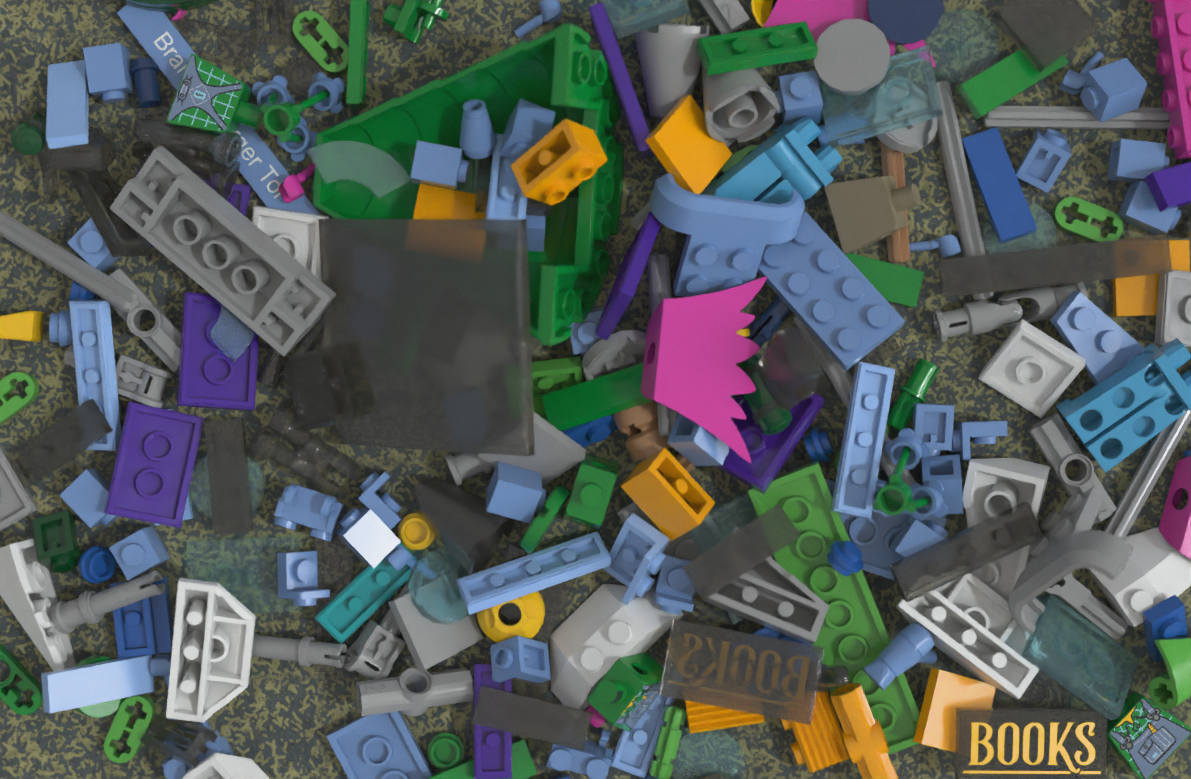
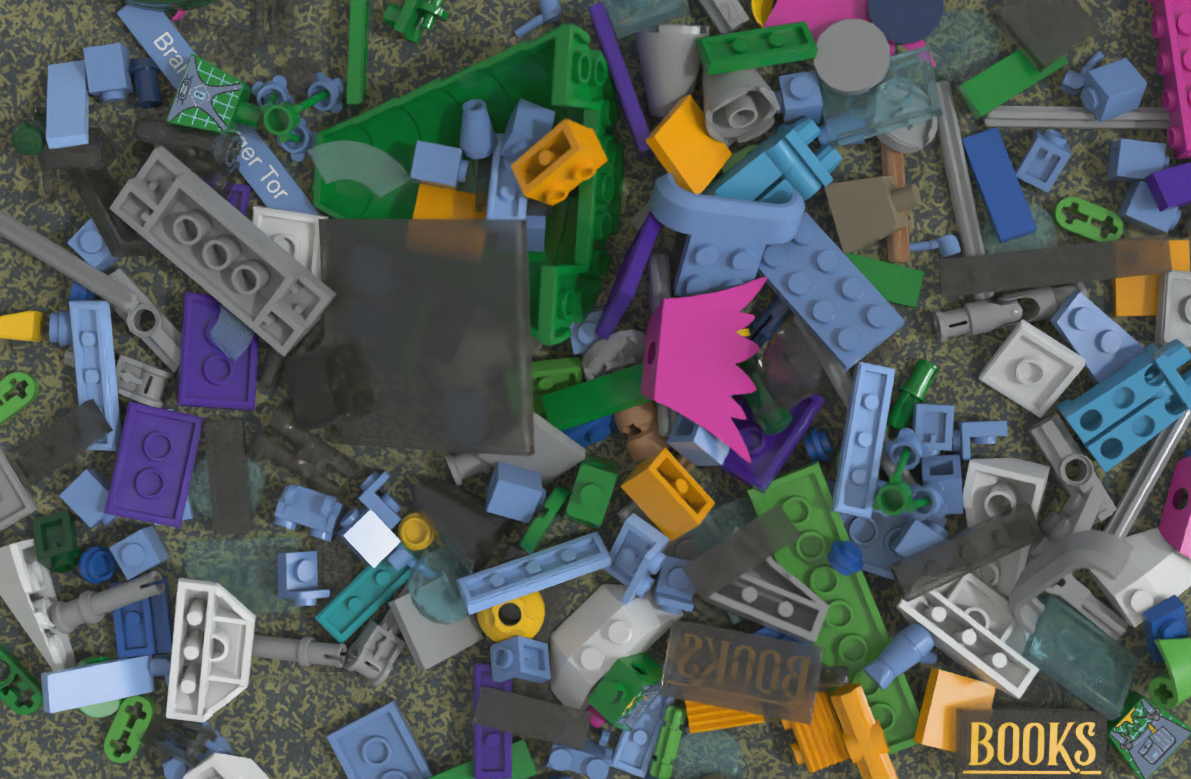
dark pink hand [278,161,315,203] -> none
bright green beam [292,10,349,75] -> none
light grey piece [355,667,474,716] -> none
green plate [427,732,465,770] -> none

